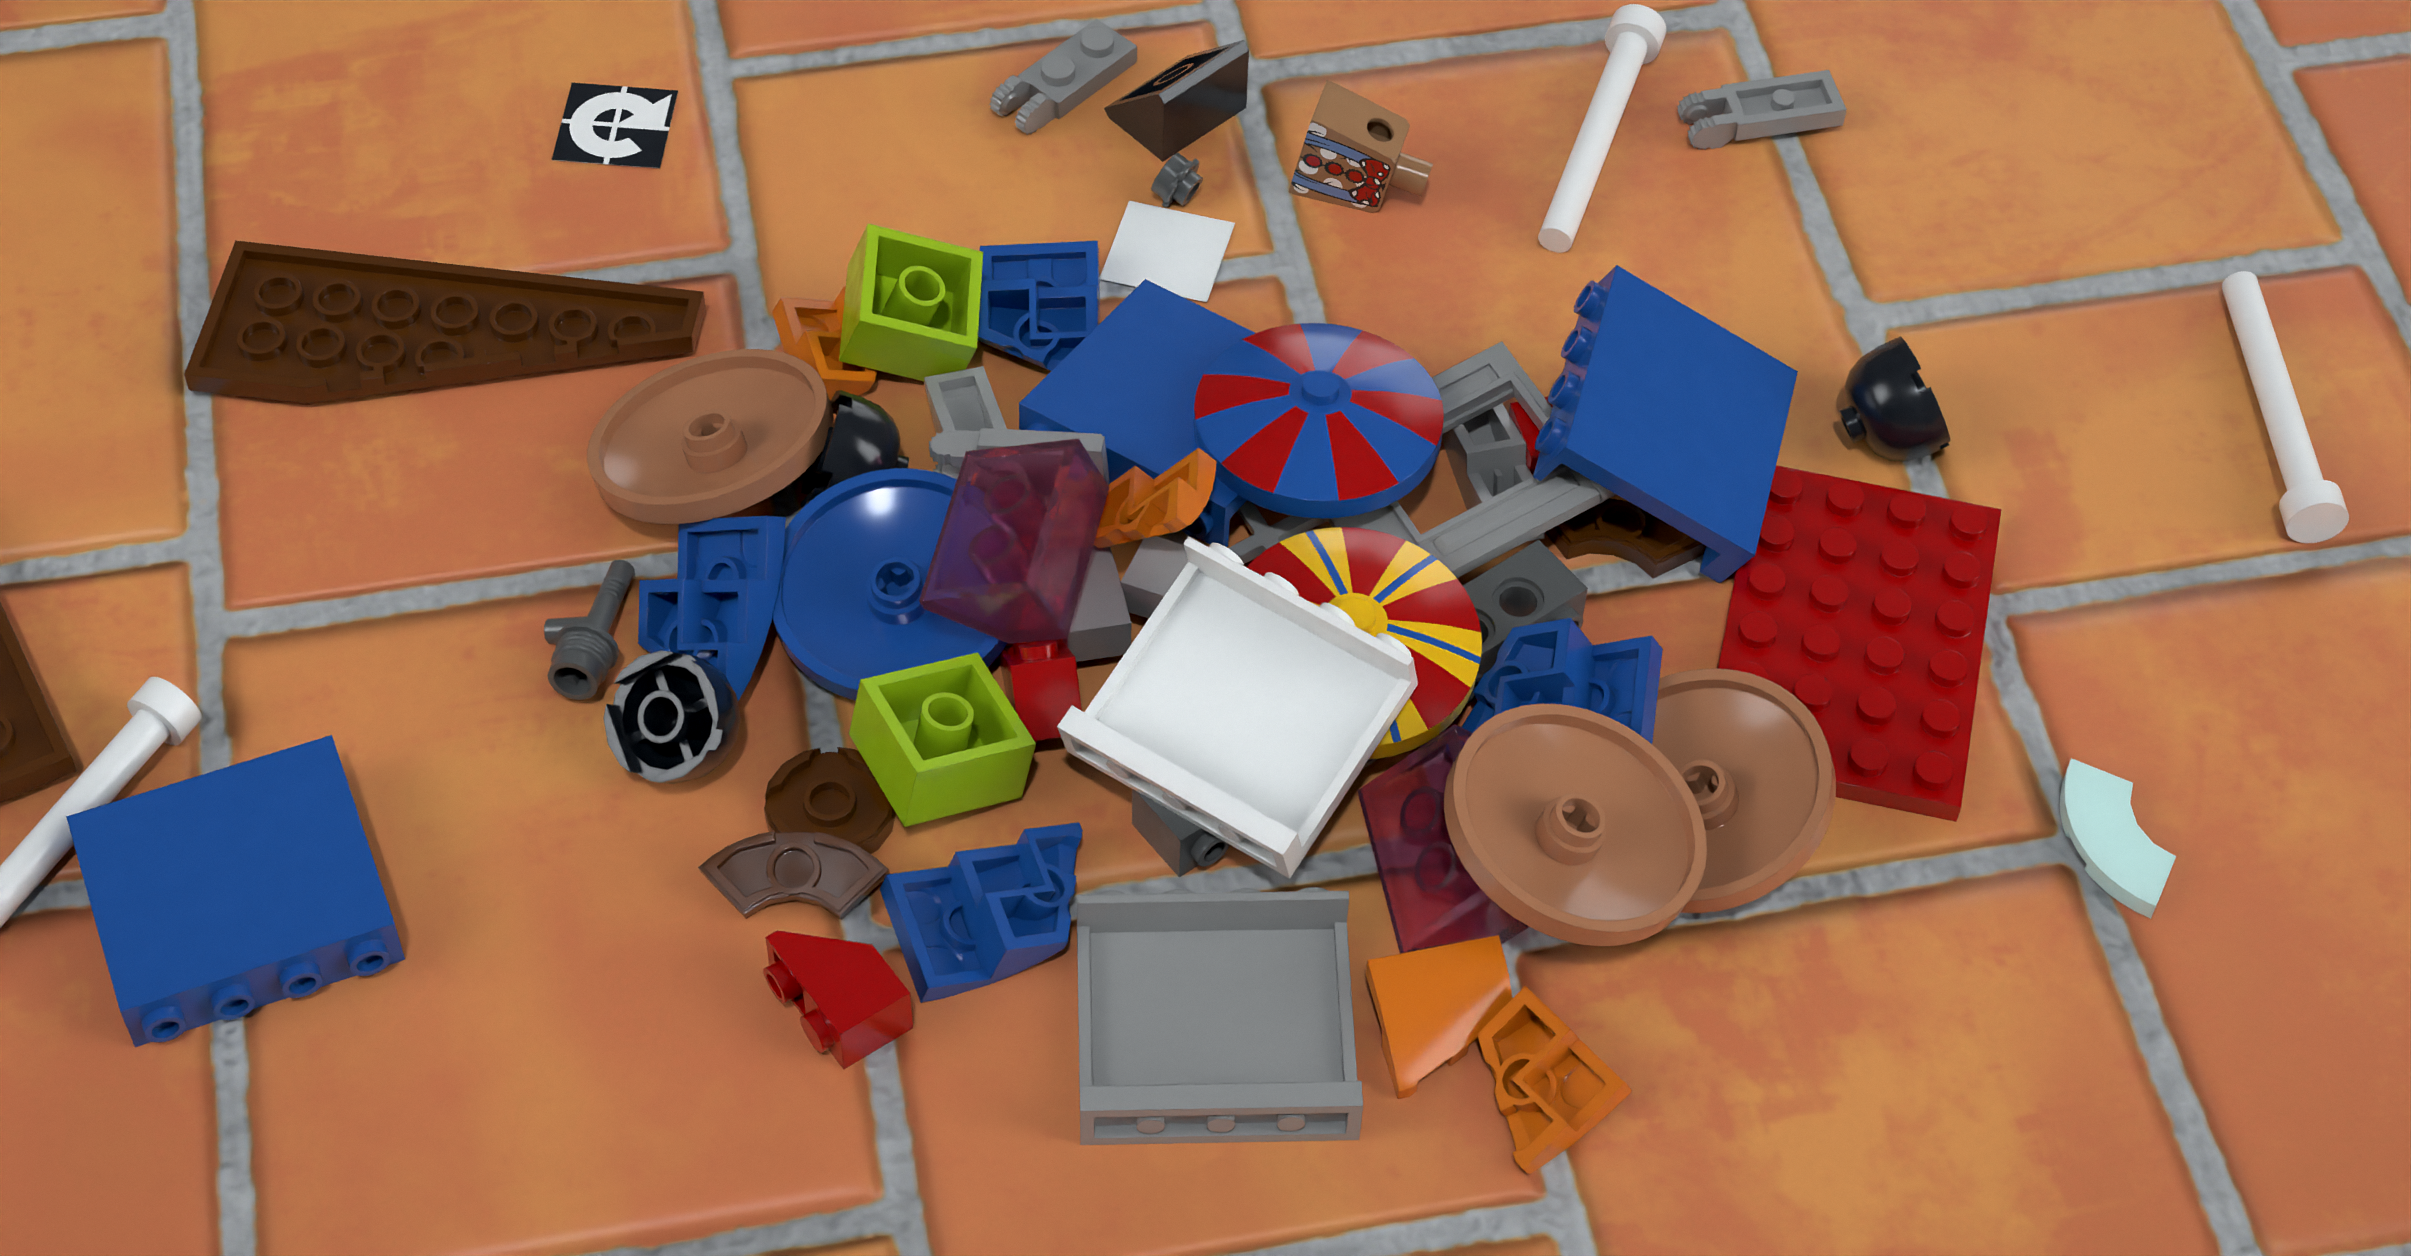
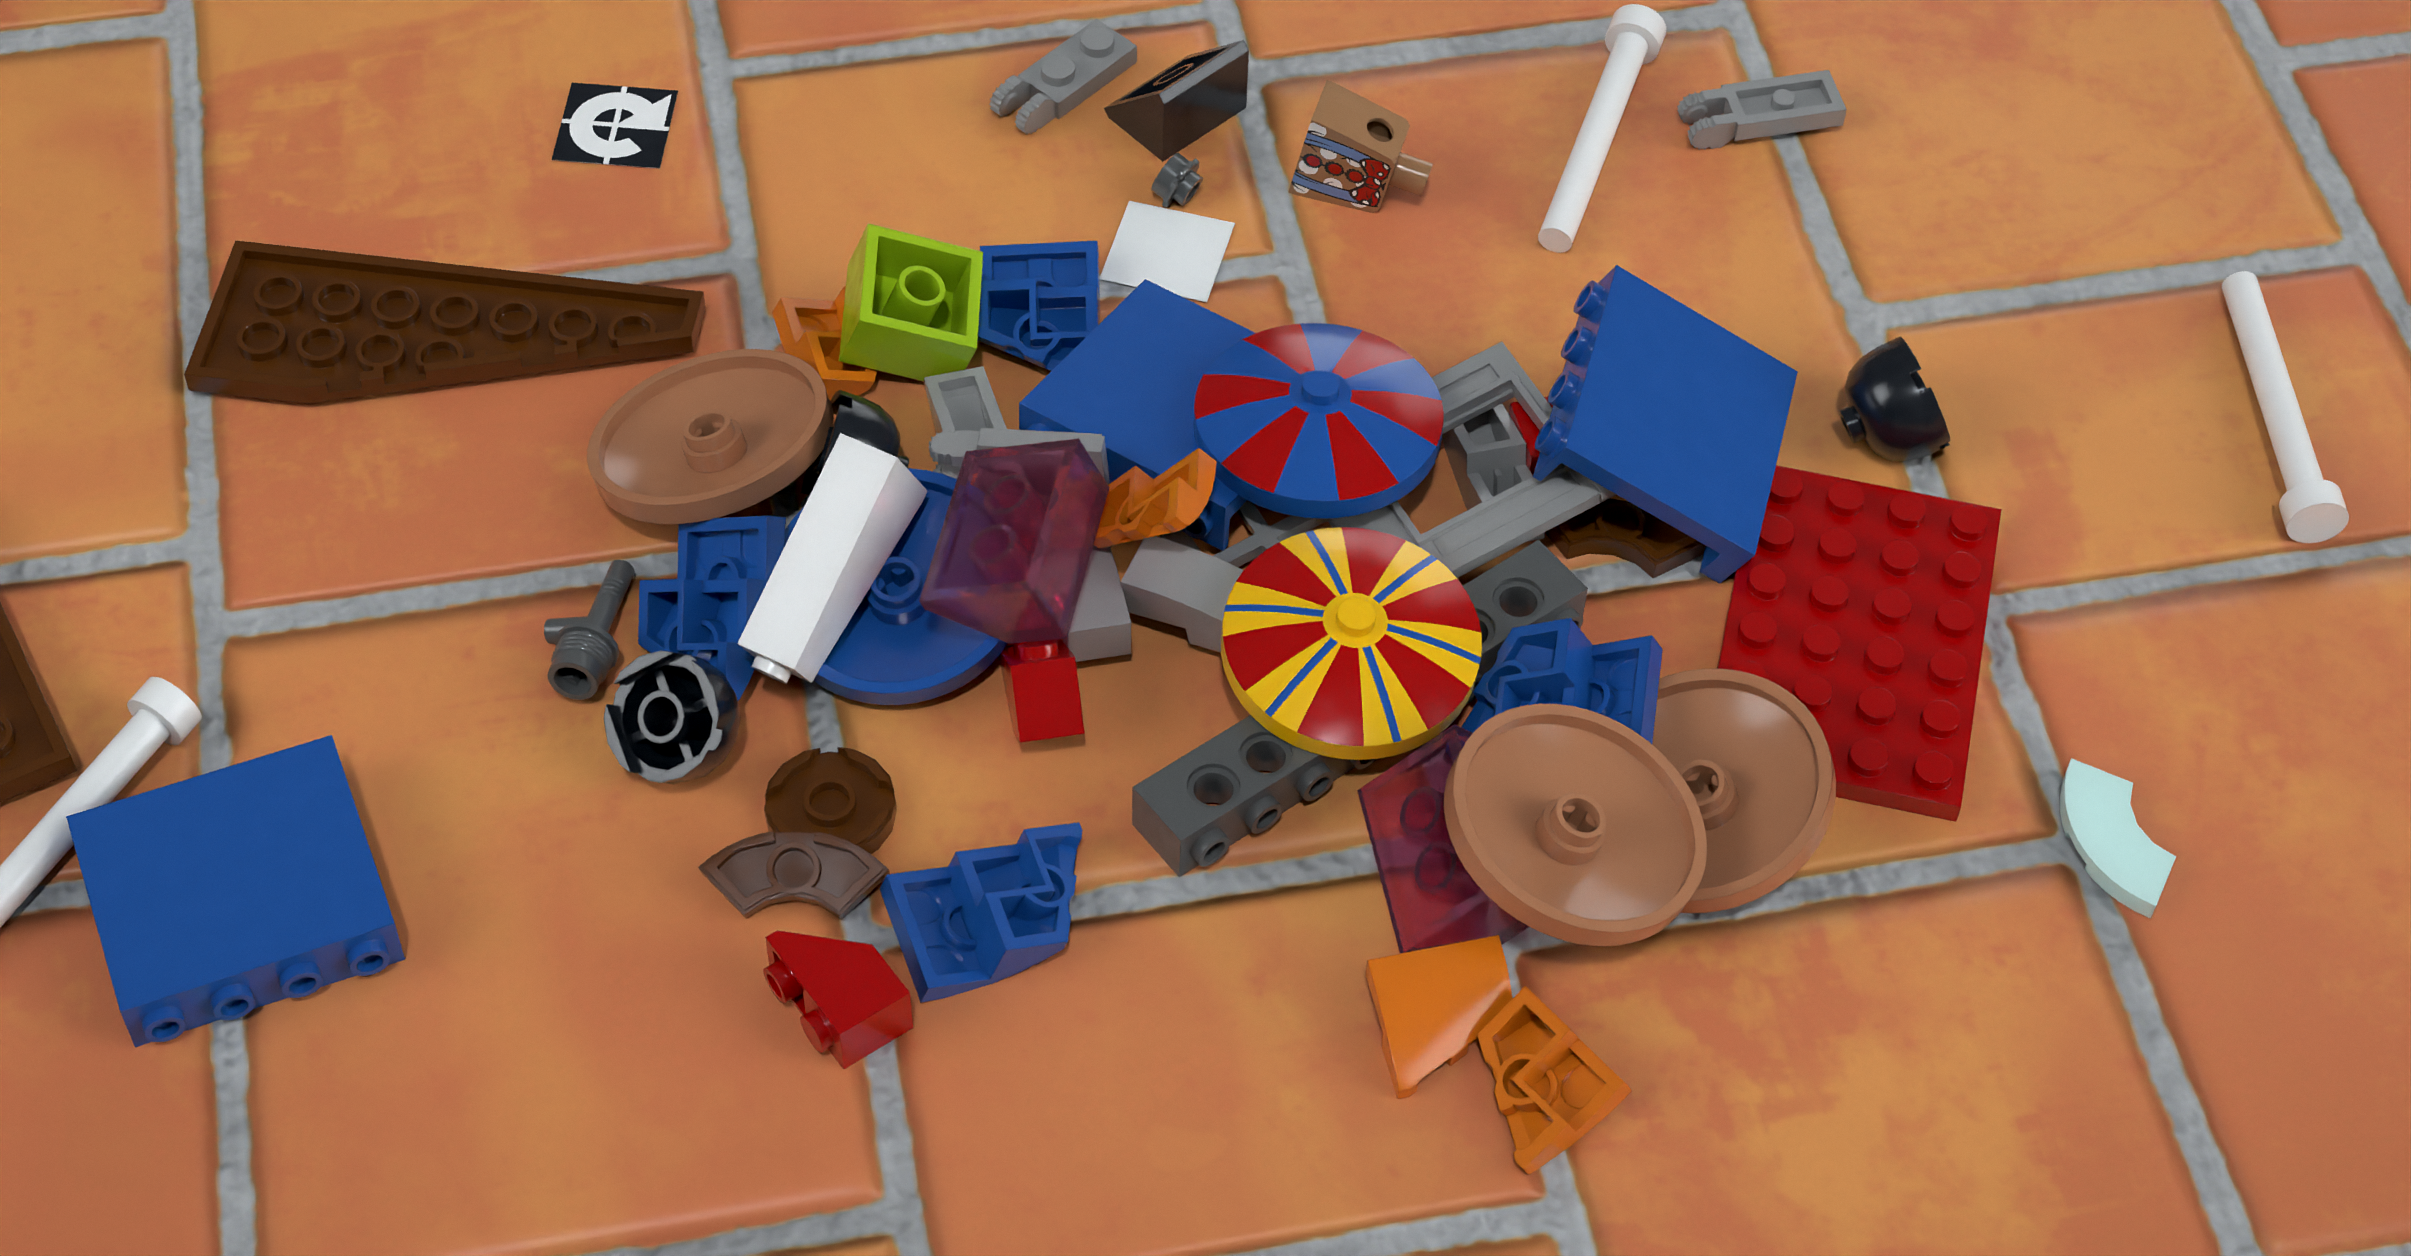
lime brick [849,652,1036,827] -> none
white panel [1057,536,1418,879] -> none
light grey panel [1077,887,1363,1145] -> none
none -> white slope [737,433,928,684]

